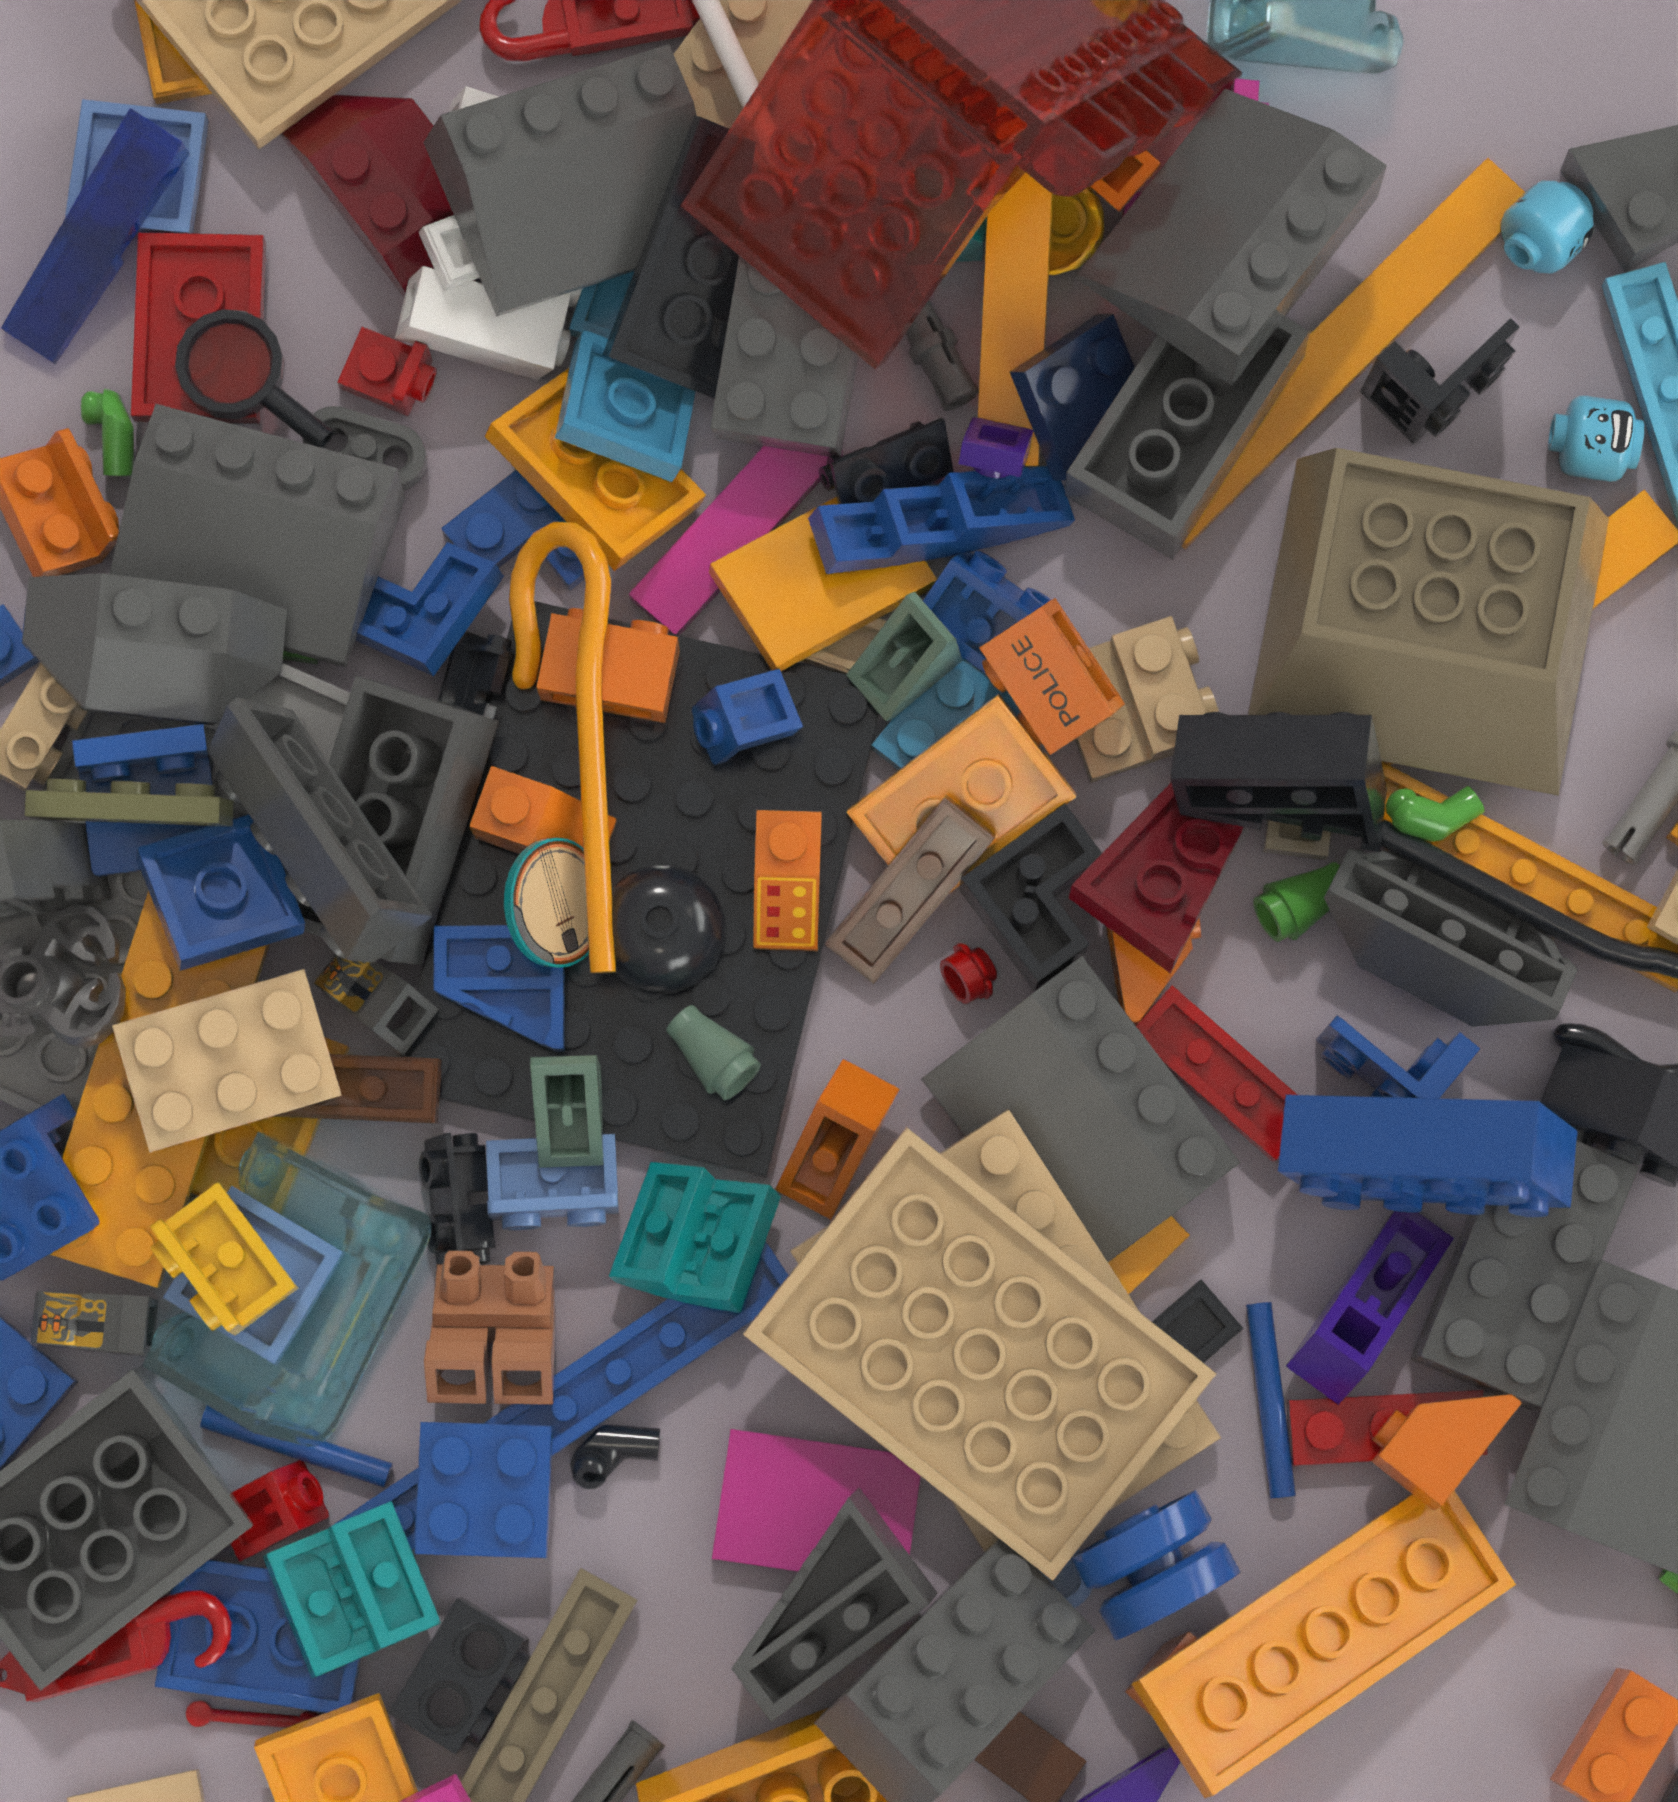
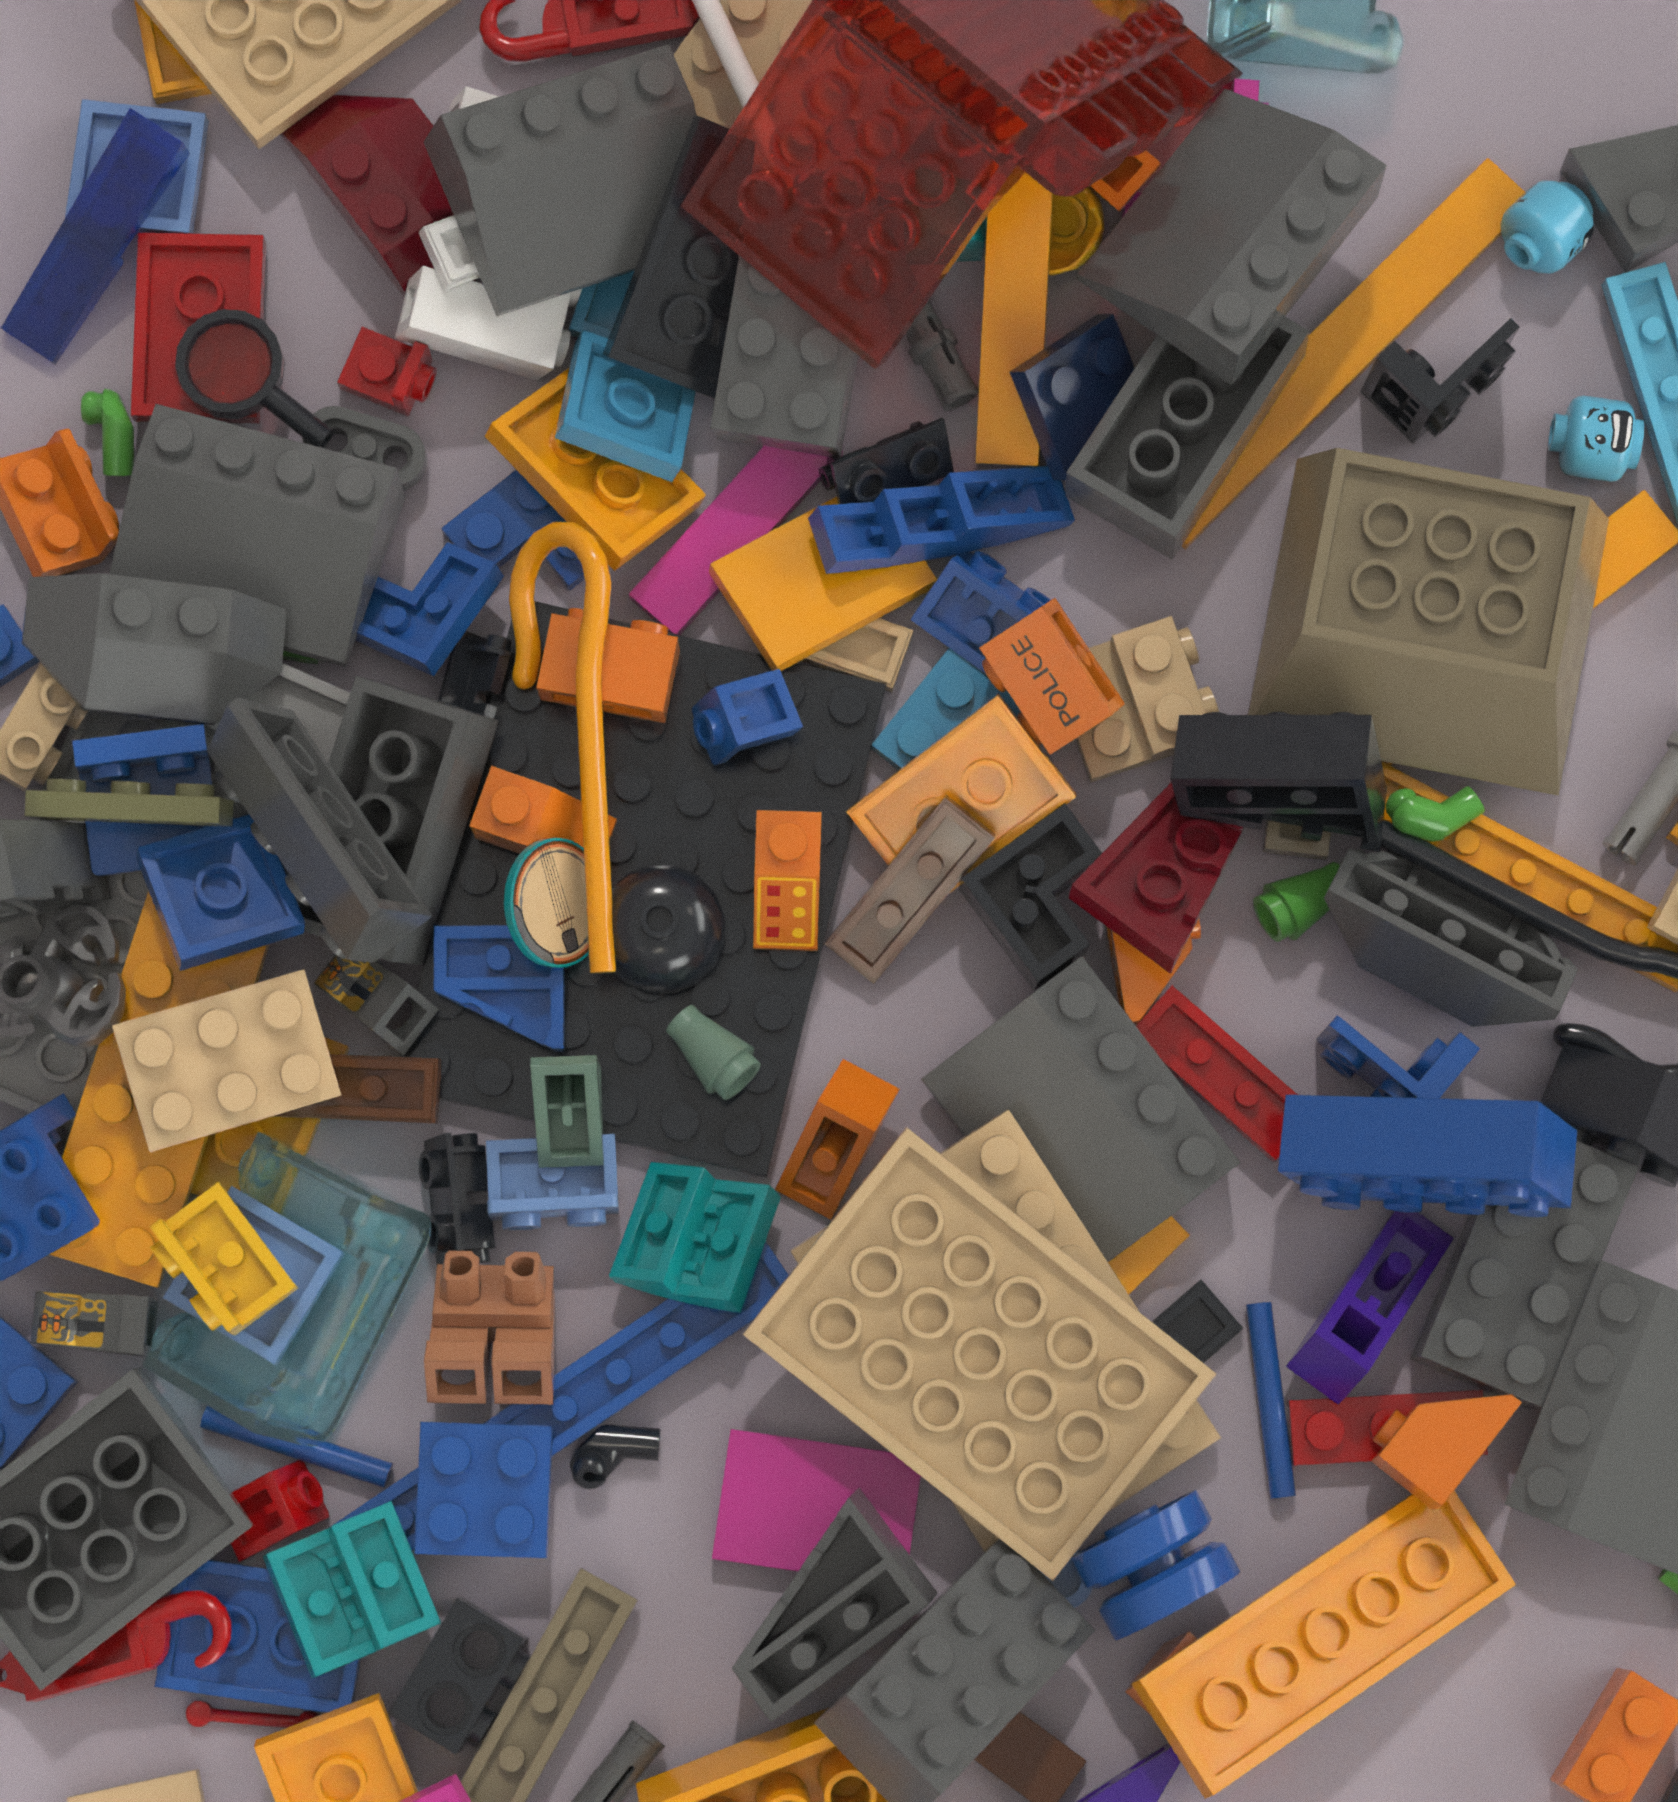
sand green slope [846,591,963,722] -> none
red plate [940,943,997,1005] -> none
dark purple plate [958,416,1034,478] -> none

